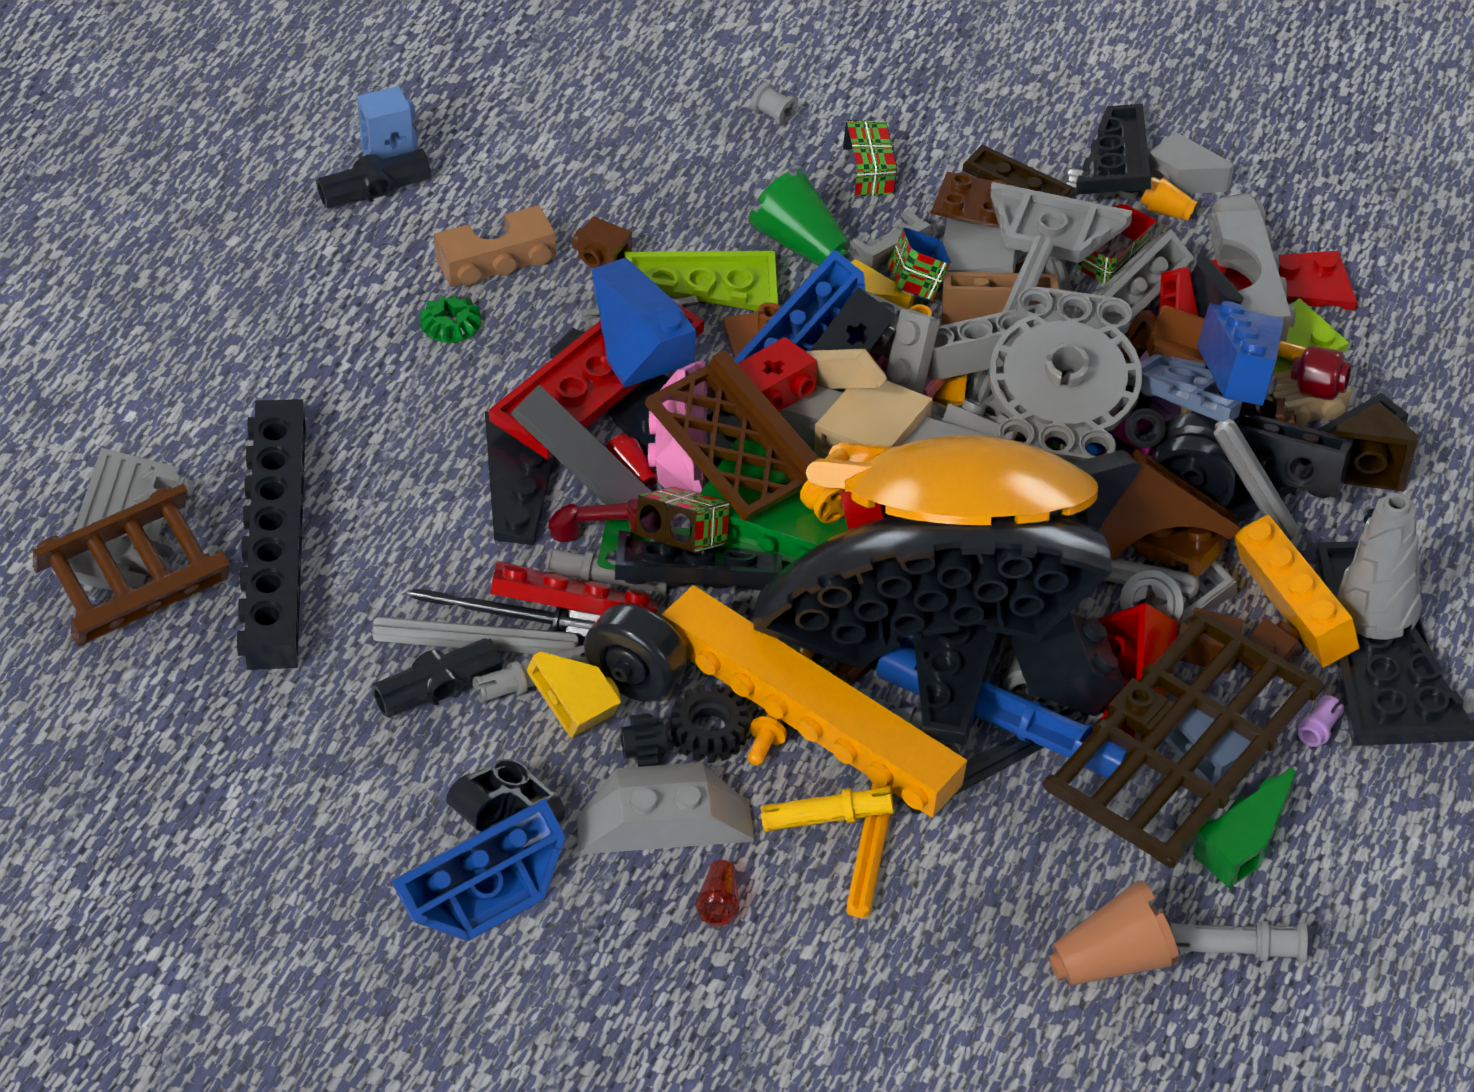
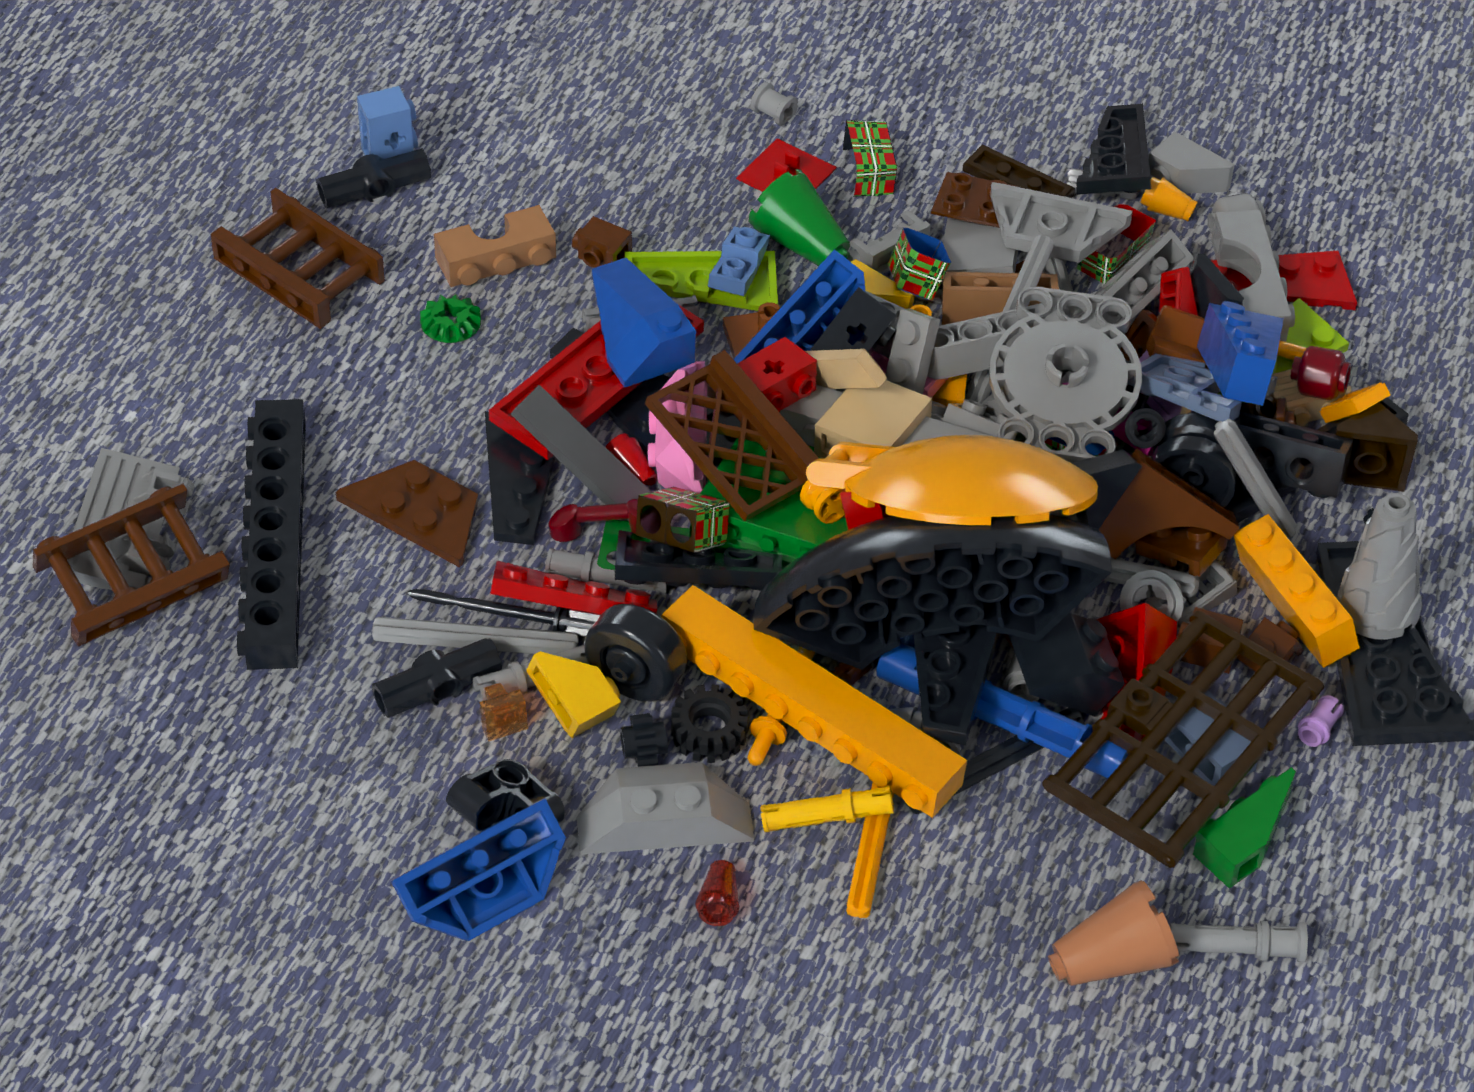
none -> reddish brown fence [210,188,385,329]
none -> reddish brown wing [335,460,478,568]
none -> clear orange tile [479,683,528,742]
none -> medium blue slope [708,226,770,296]
none -> red piece [736,138,837,192]
none -> light orange tile [1319,382,1391,423]

